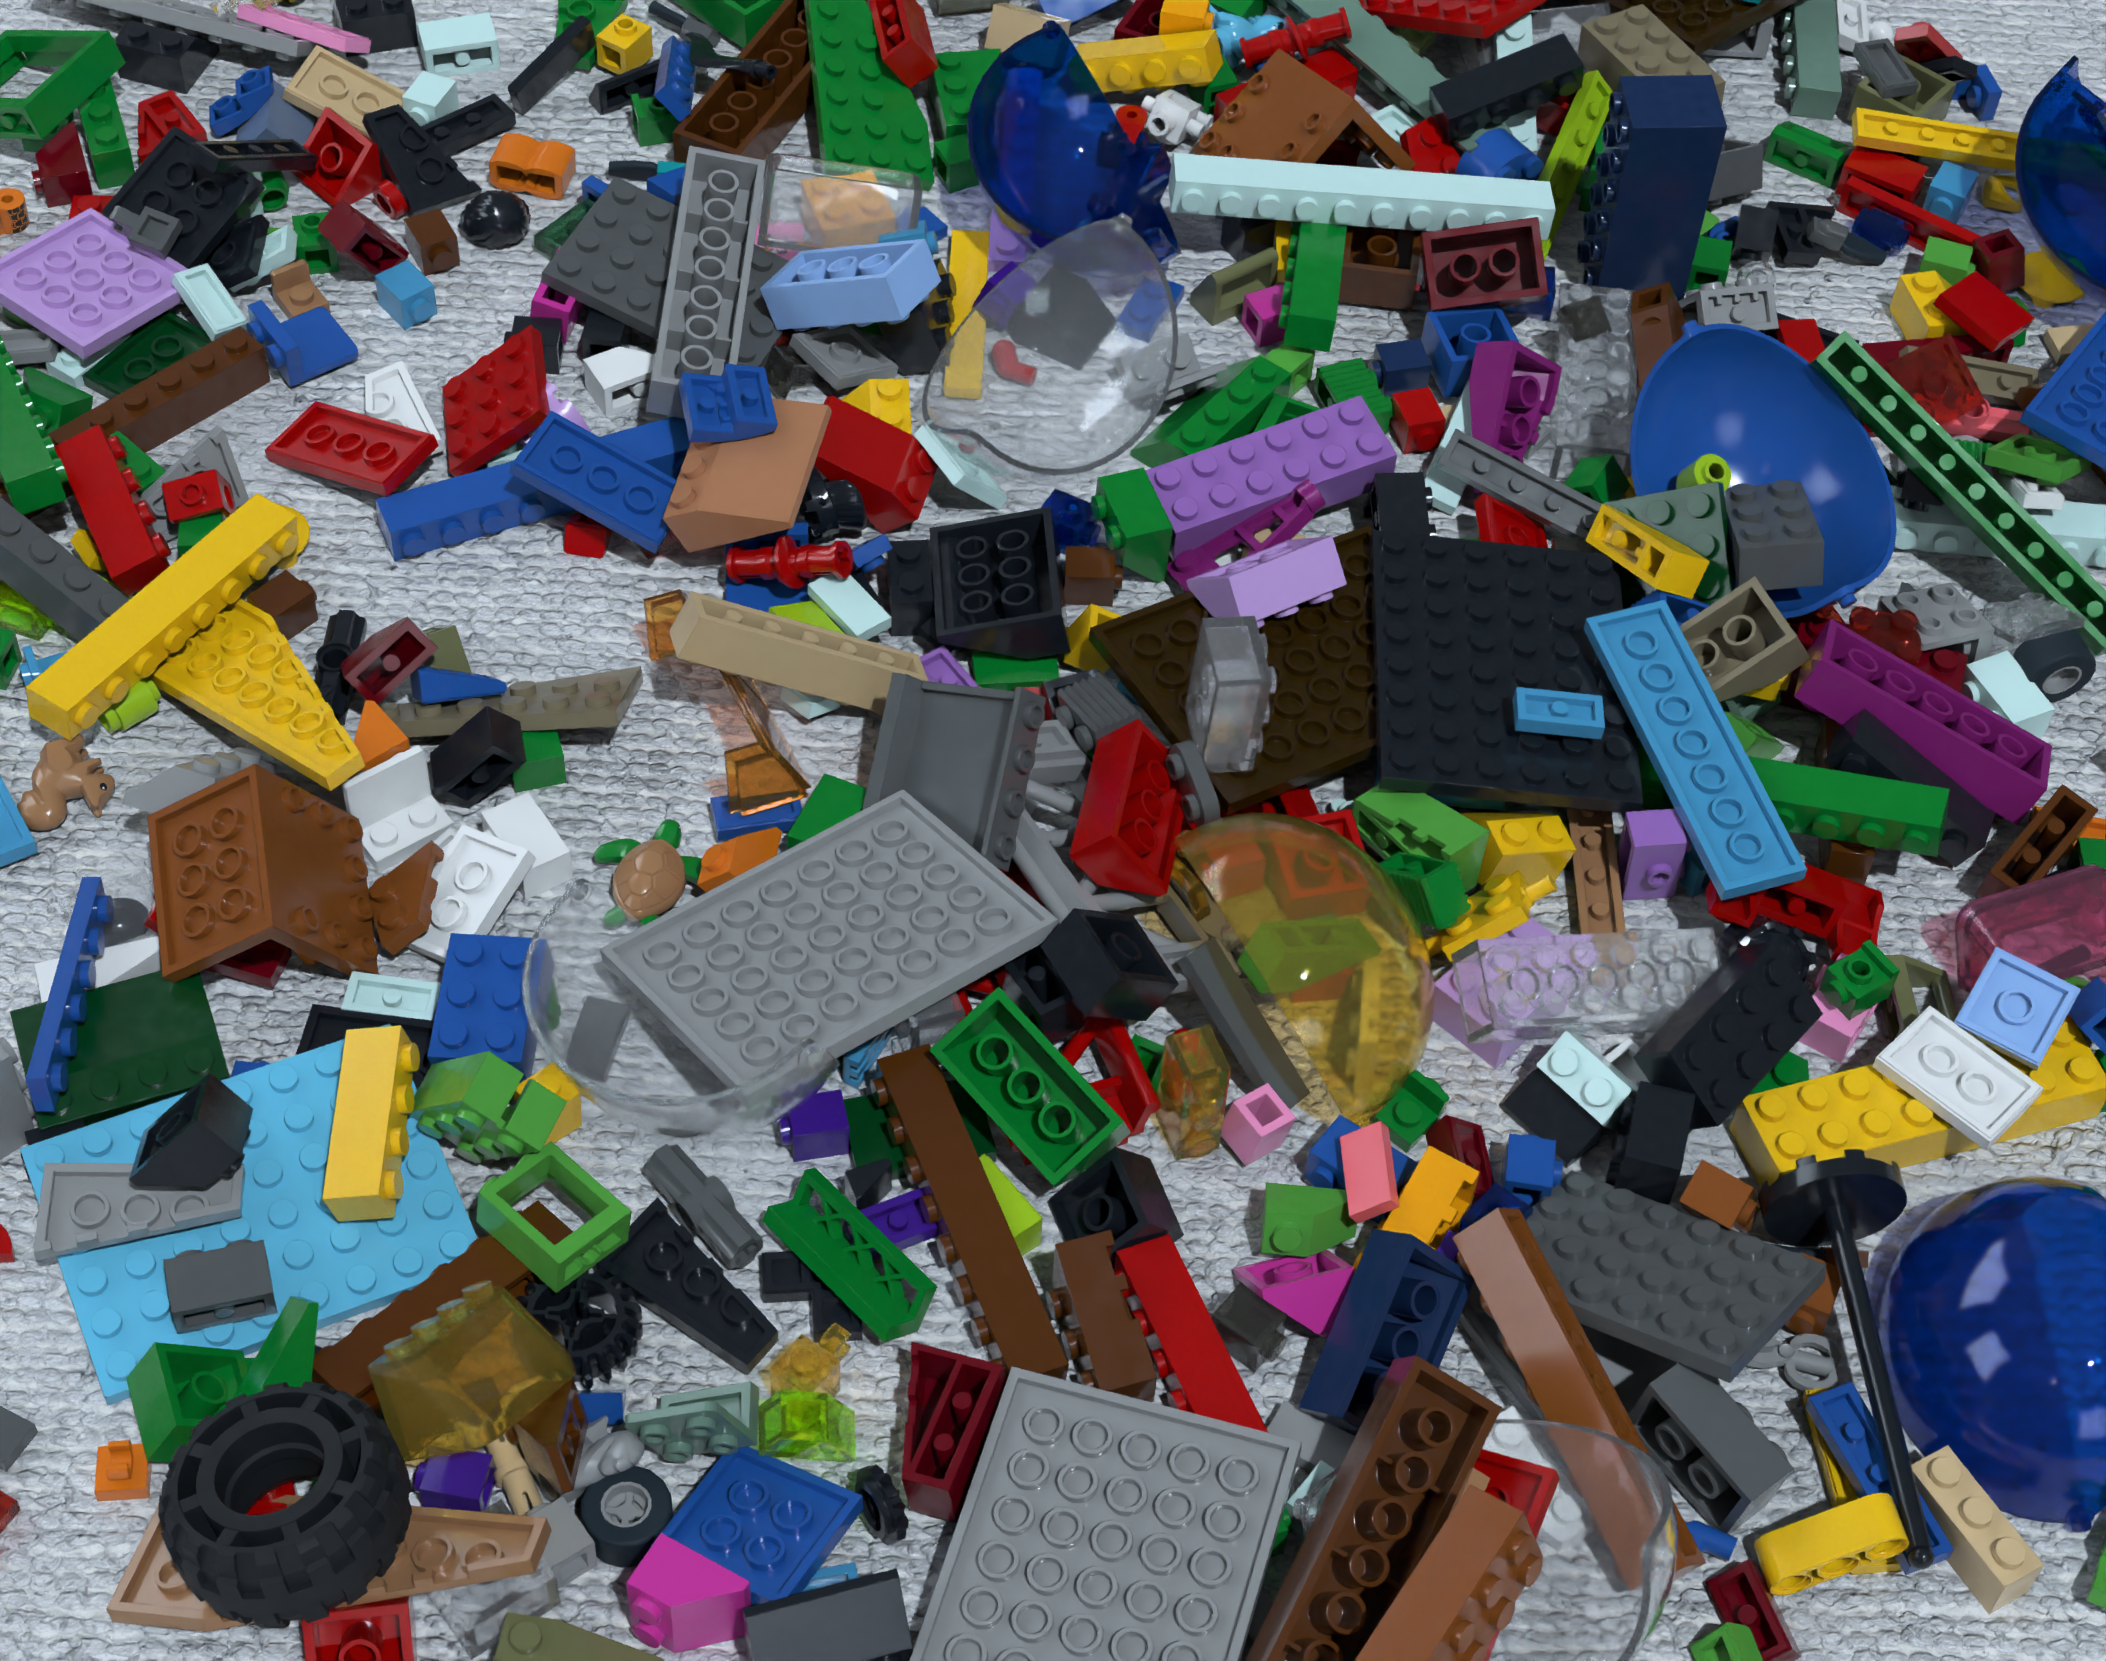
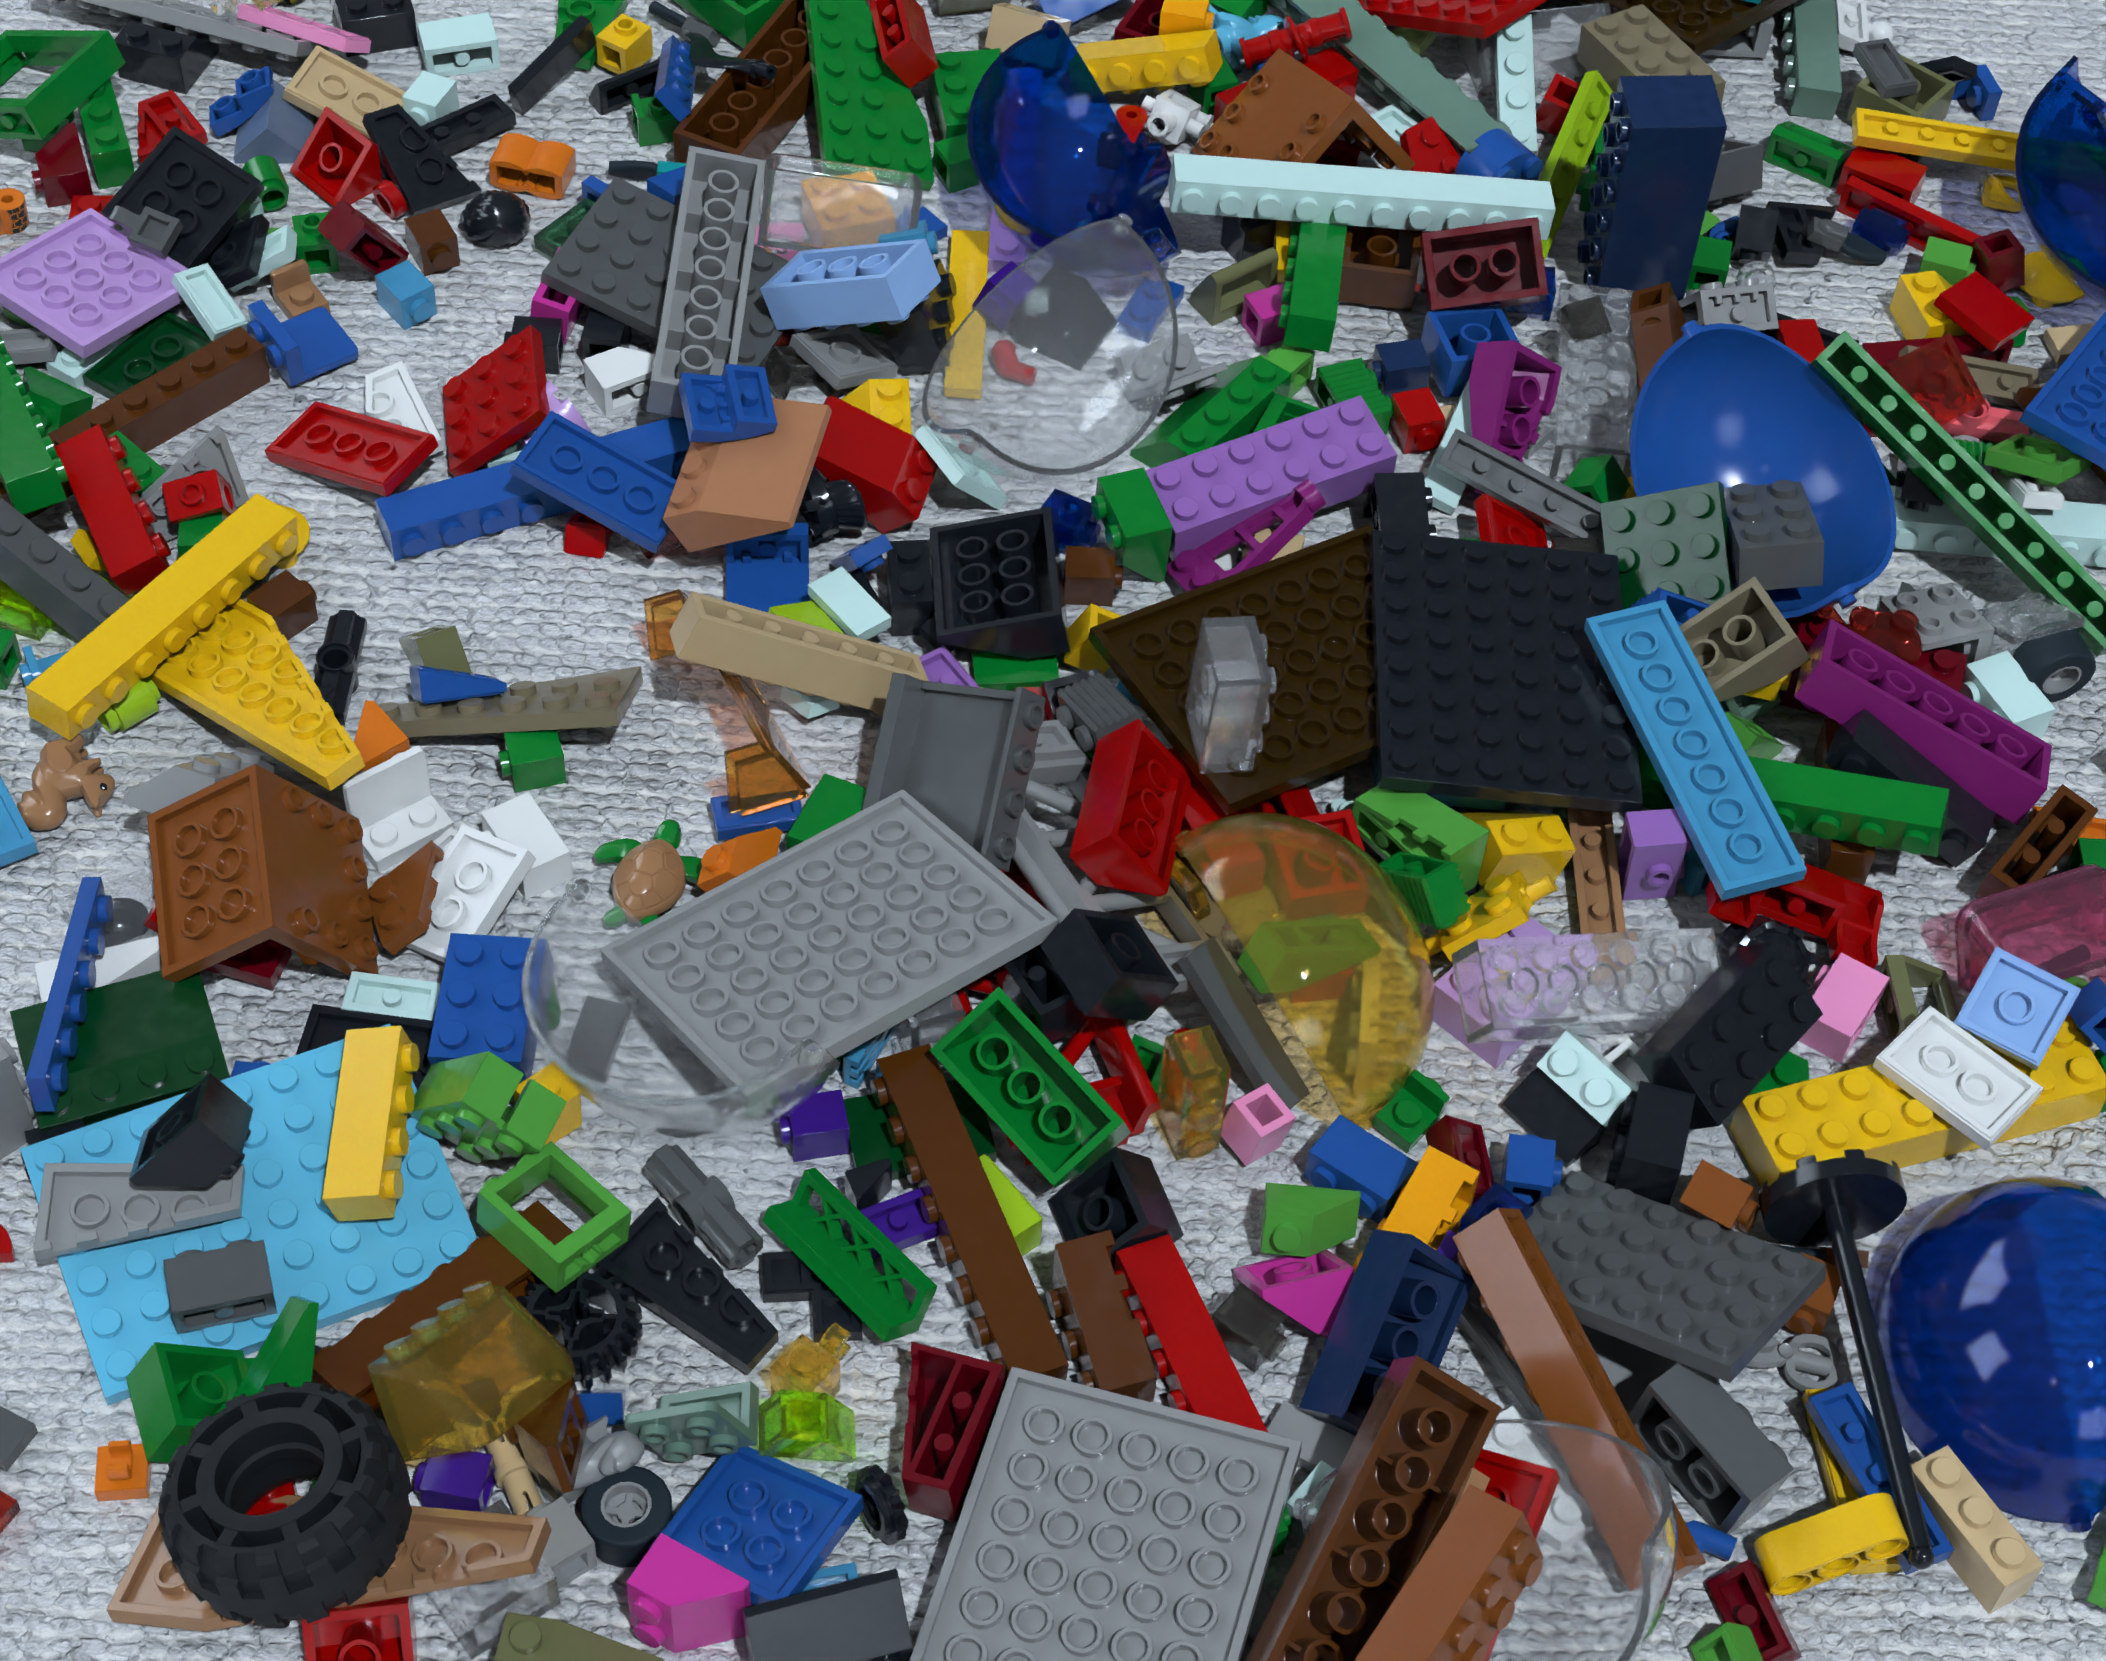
black tile [186,139,319,174] -> none
dark red slope [340,616,438,704] -> none
black brick [430,705,526,809] -> none
red piece [726,535,853,589] -> none
dark grey plate [1165,740,1220,828] -> none
lavender slope [1186,536,1347,632] -> none
coral tile [1340,1121,1399,1224] -> none
black brick [1429,33,1584,142] -> none
dark azure plate [1513,687,1605,739] -> none
yellow slope [1585,503,1710,599] -> none
lime brick [1676,454,1732,491] -> none
green brick [1819,939,1900,1020] -> none
red wing [1894,22,1963,64] -> none
dark azure brick [1923,160,1979,224] -> none

